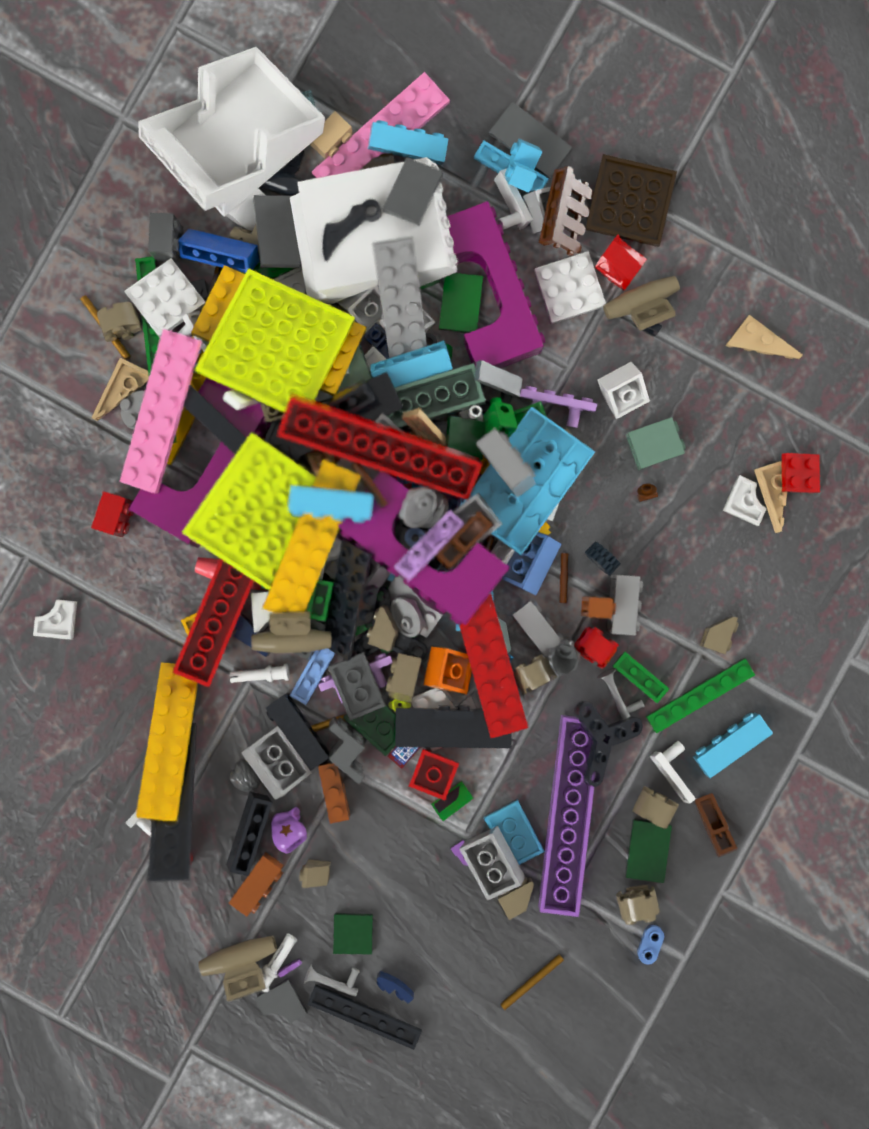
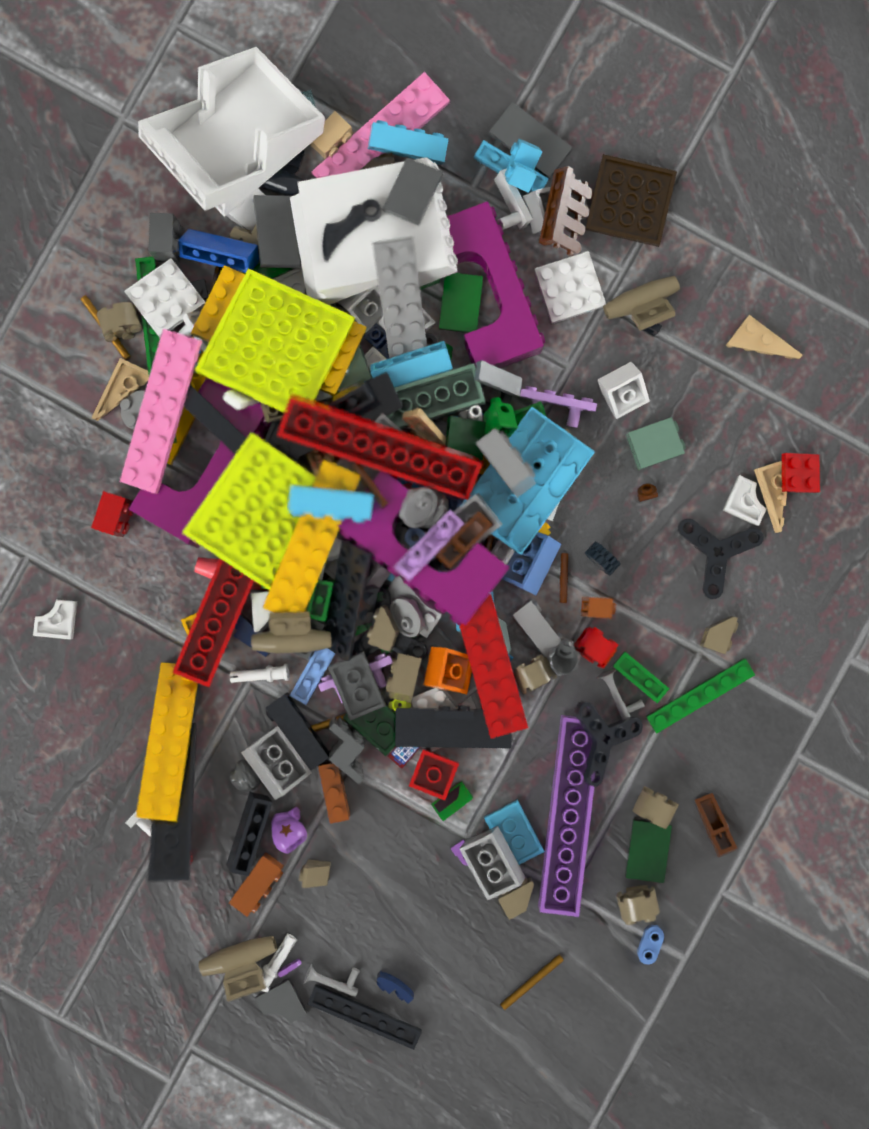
dark green tile [333,913,373,955] -> none
red slope [595,235,647,291] -> none
light grey brick [607,575,643,636] -> none
white piece [649,741,696,804] -> none
medium azure brick [693,712,773,778] -> none
none -> black piece [678,519,764,599]

